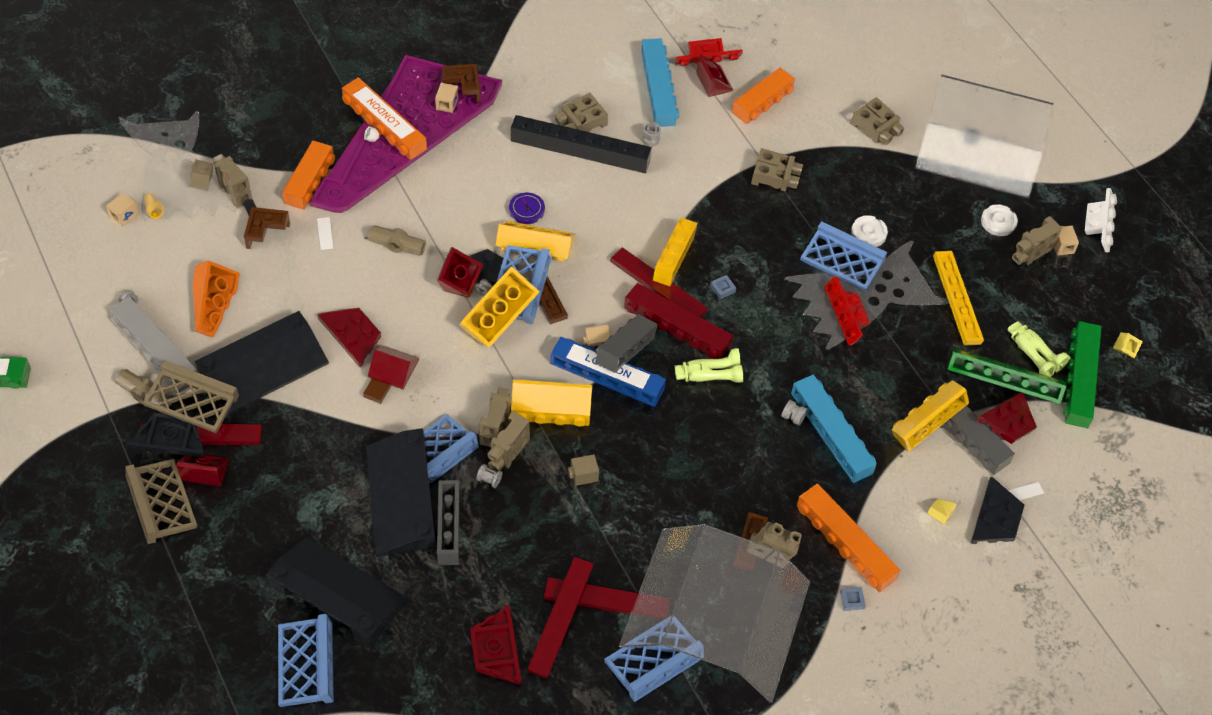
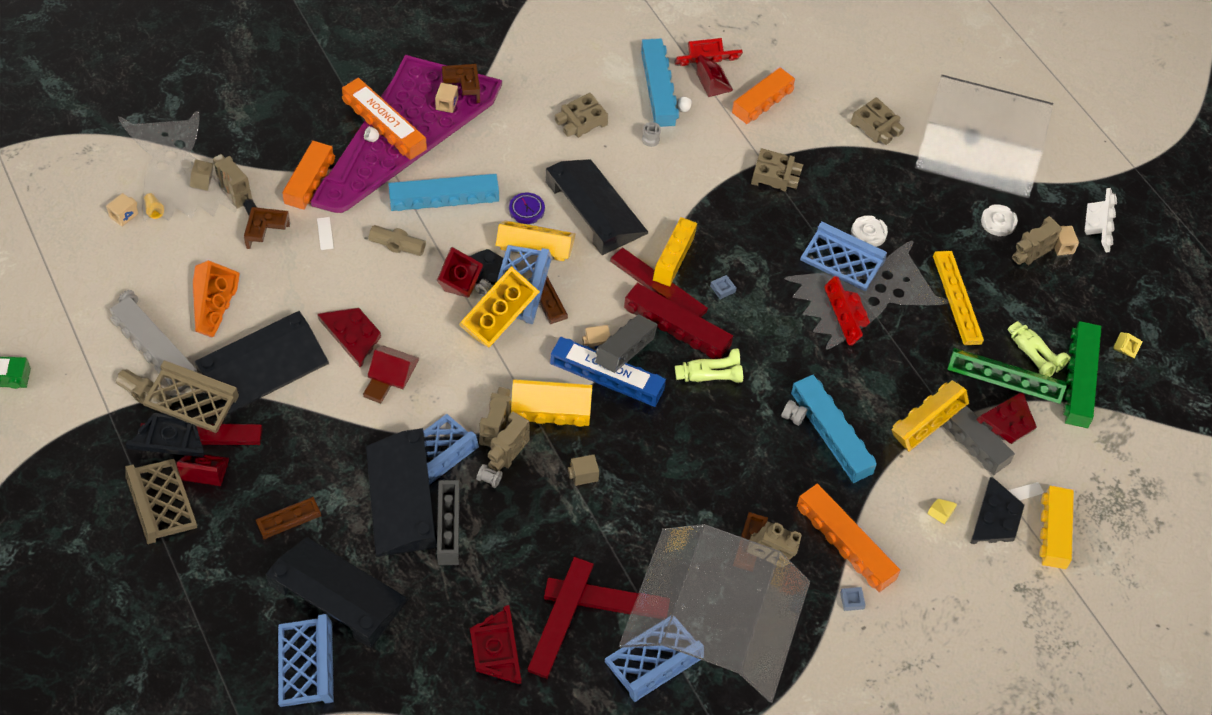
black brick [511,115,652,174] -> none
none -> reddish brown tile [256,497,321,539]
none -> dark azure brick [388,174,499,211]
none -> black slope [545,159,648,255]
none -> white hinge [678,97,692,112]
none -> yellow brick [1039,486,1074,569]

